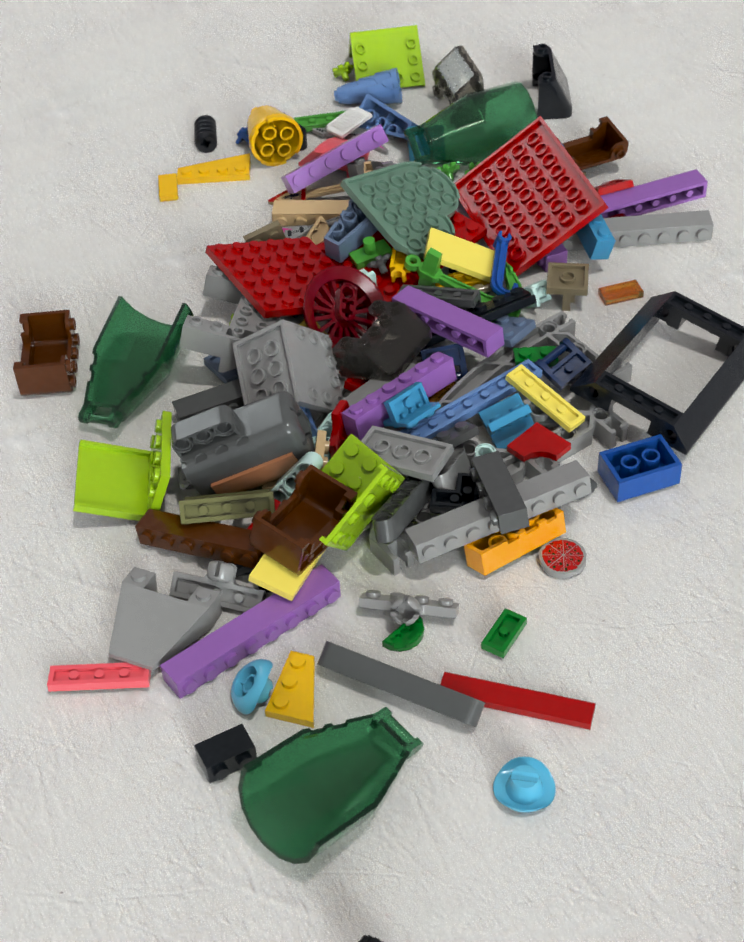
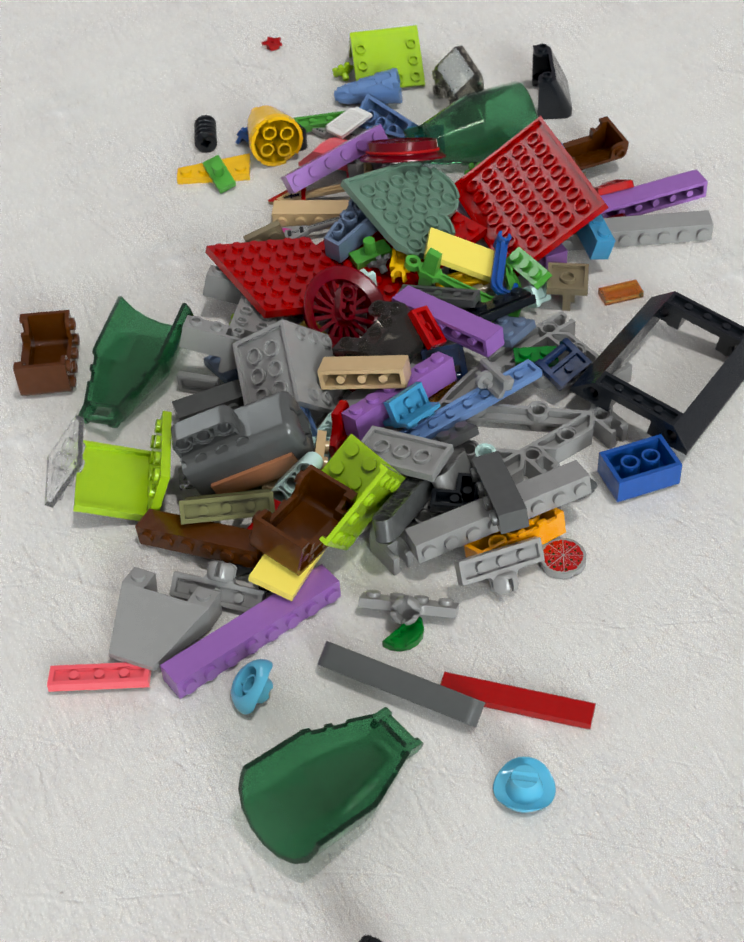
yellow tile [158,173,179,202] -> none
black brick [194,724,258,783] -> none
yellow wing [265,651,315,728] -> none
tan tile [305,215,329,245] -> none
bright green plant [437,162,460,181] -> none
dark azure bracket [478,393,534,449] -> none
green plate [481,608,527,659] -> none
light yellow tile [505,364,586,433] -> none
red tile [507,422,571,462] -> none
none -> clear plate [45,415,86,508]
none -> light grey tile [177,371,220,393]
none -> bright green tile [202,155,236,194]
none -> red plate [262,37,282,51]
none -> tan brick [317,355,412,390]
none -> dark red piece [360,137,446,163]
none -> red tile [407,305,447,350]
none -> light grey plate [454,536,545,594]
none -> light grey hips [475,358,514,399]
none -> bright green plate [506,246,552,290]

